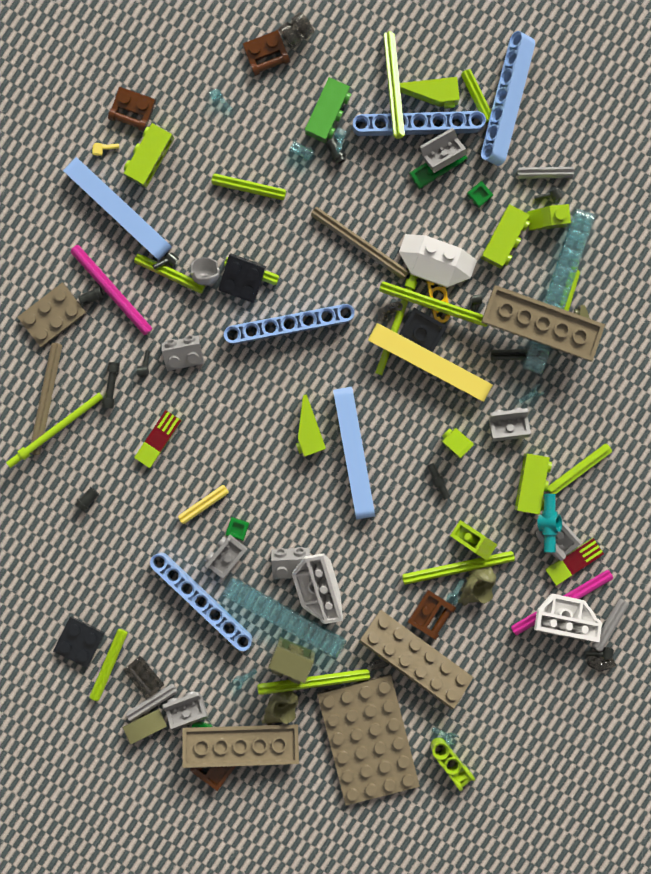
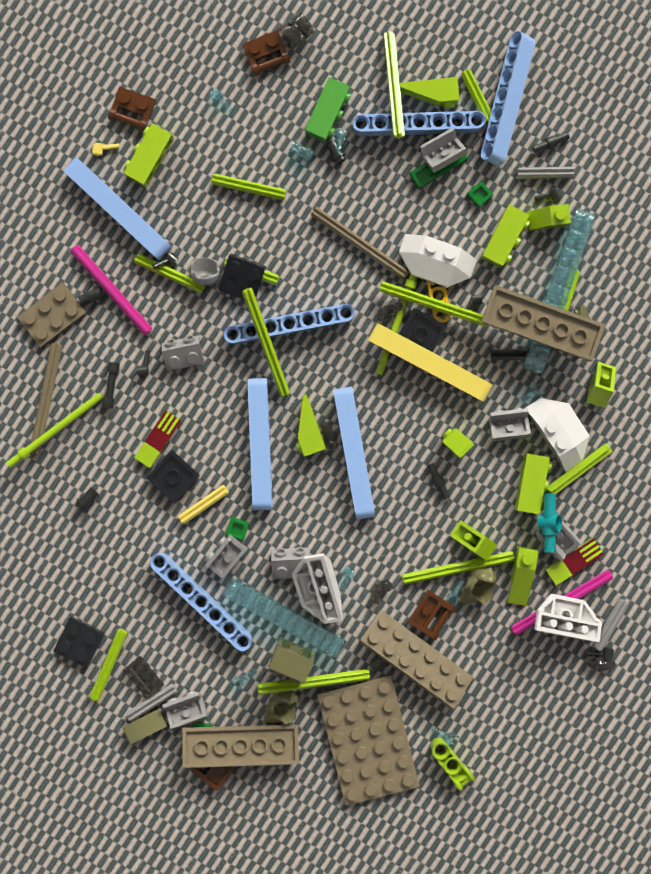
none -> black plate [146,450,200,504]
none -> lime axle [242,288,290,397]
none -> light blue beam [248,378,273,511]
none -> clear smoke arm [319,421,337,450]
none -> clear light blue hand [340,565,354,593]
none -> clear smoke arm [370,579,393,604]
none -> lime slope [507,546,539,606]
none -> white wedge [524,398,589,473]
none -> pearl dark grey bar [532,132,570,154]
none -> lime slope [587,362,616,408]

